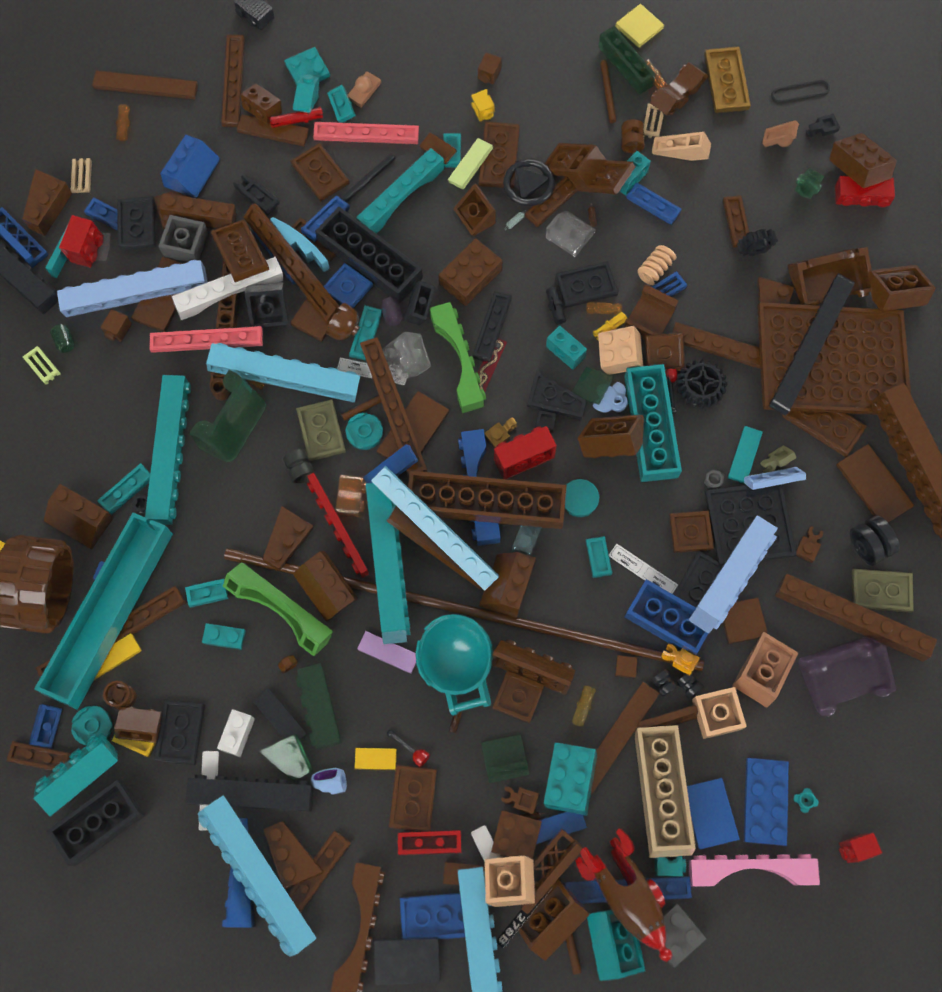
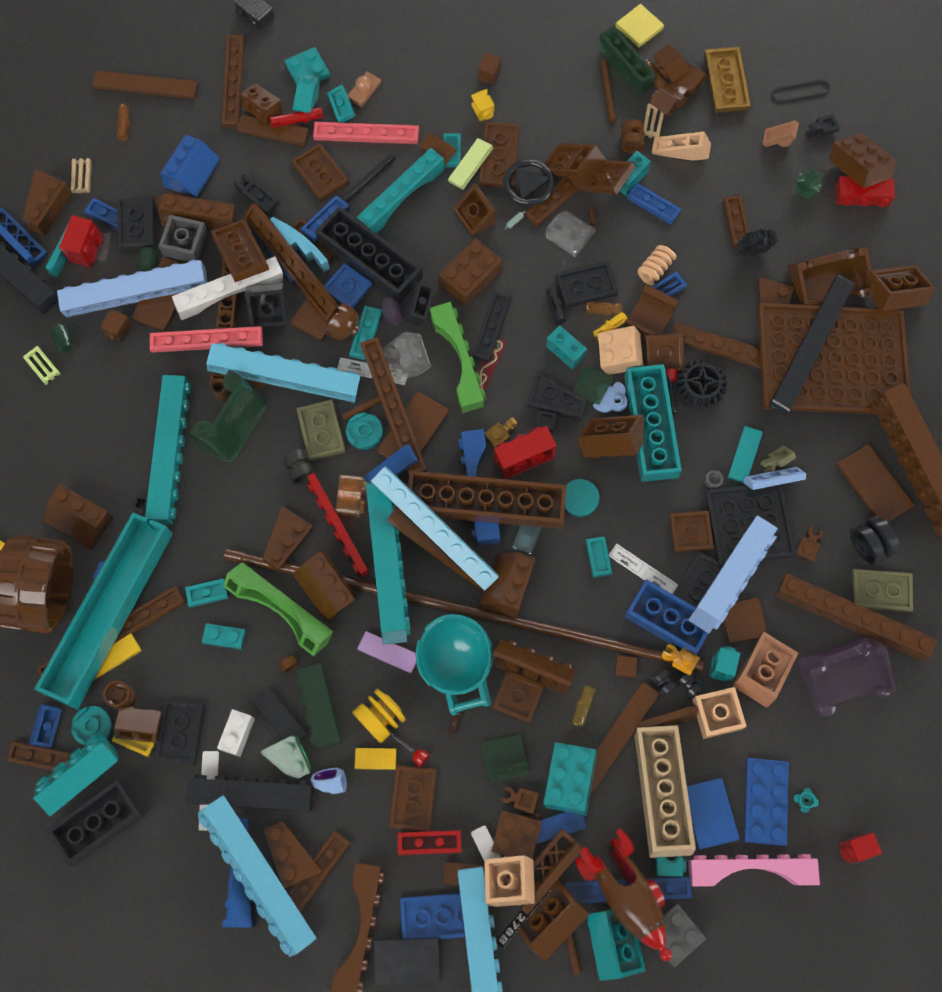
teal tile [97,463,150,515] -> none
reddish brown tile [782,411,867,457] -> none
none -> clear green brick [138,247,158,272]
none -> yellow wheel [352,688,406,744]
none -> reddish brown brick [652,43,690,82]
none -> teal brick [708,646,740,683]

